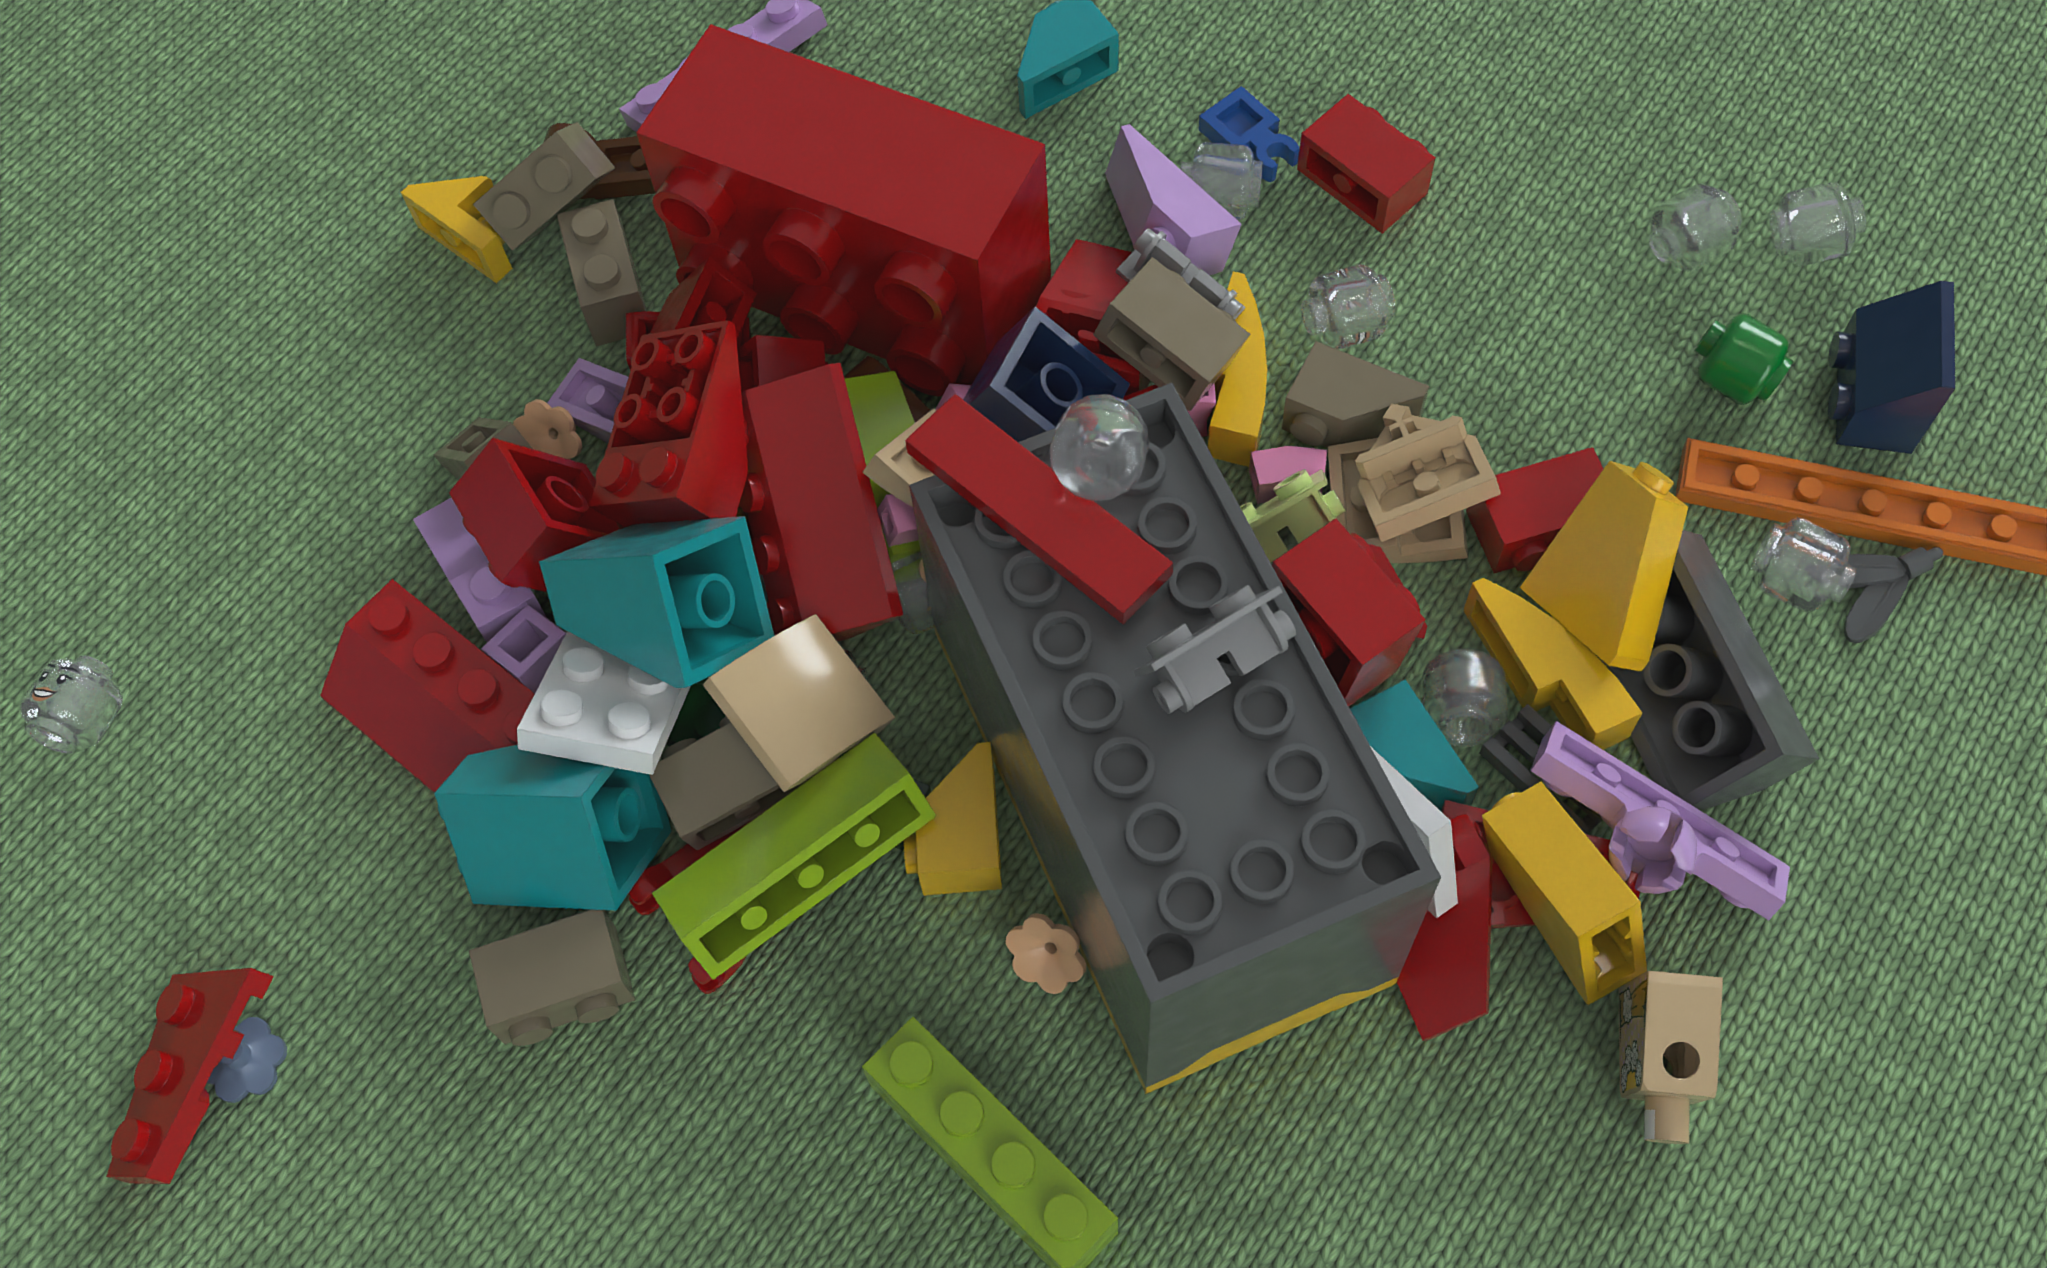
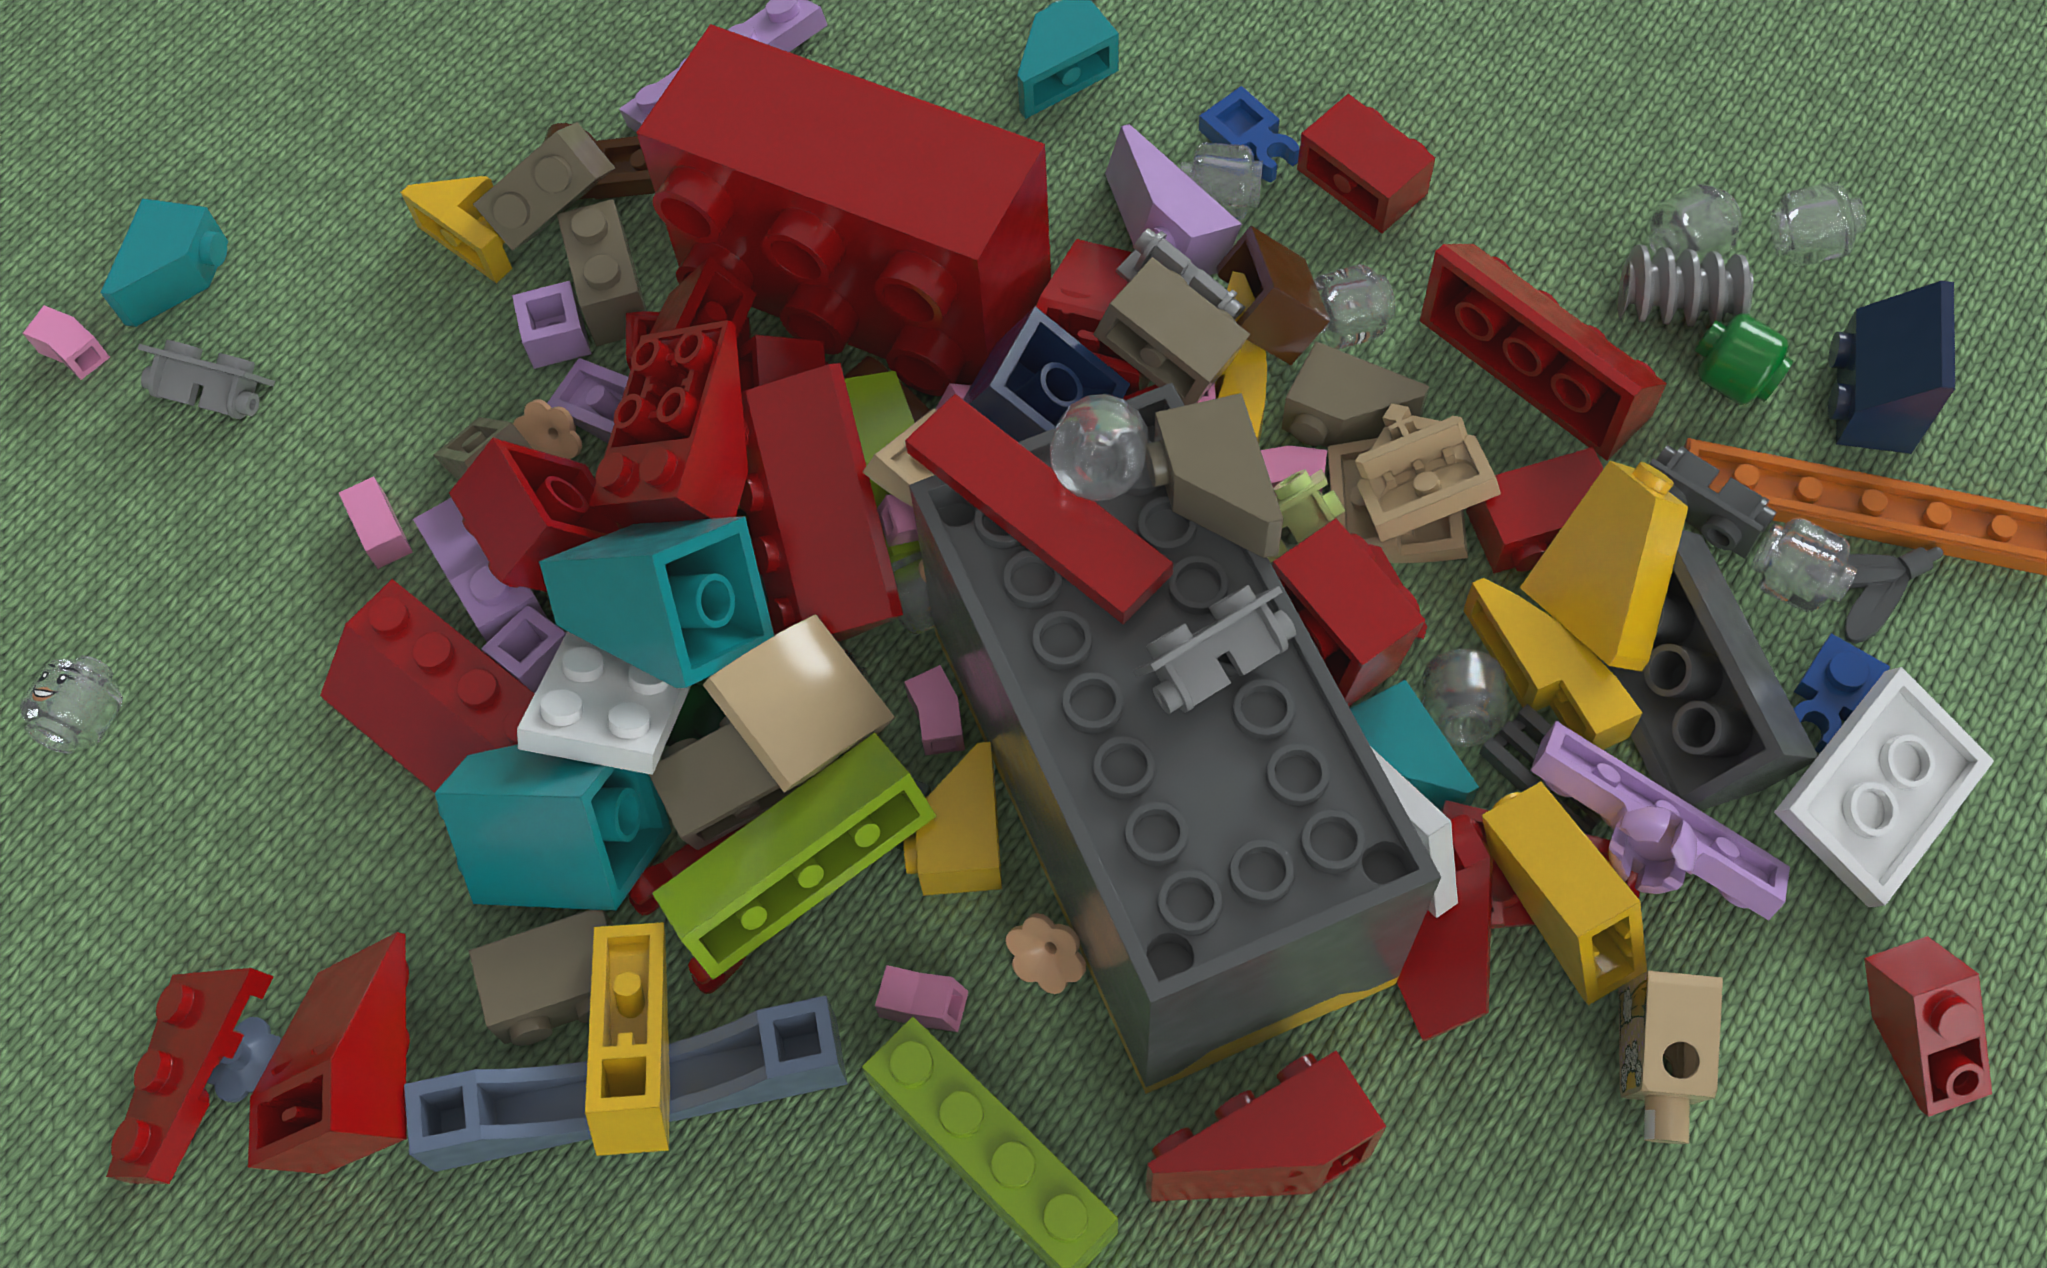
none -> bright pink piece [23,305,110,380]
none -> teal slope [100,198,229,327]
none -> light grey hinge [138,339,275,419]
none -> red slope [248,932,410,1174]
none -> bright pink piece [339,476,413,569]
none -> sand blue arch [404,996,848,1172]
none -> lavender plate [512,281,591,369]
none -> yellow slope [585,922,670,1156]
none -> bright pink piece [875,965,969,1032]
none -> bright pink piece [904,665,965,756]
none -> dark tan slope [1144,393,1284,558]
none -> red slope [1145,1050,1387,1202]
none -> reddish brown panel [1216,226,1330,365]
none -> red slope [1419,244,1667,461]
none -> light grey piece [1618,244,1754,327]
none -> dark grey hinge [1649,445,1777,559]
none -> white plate [1774,667,1994,907]
none -> blue plate [1794,633,1890,754]
none -> red slope [1864,936,1992,1117]

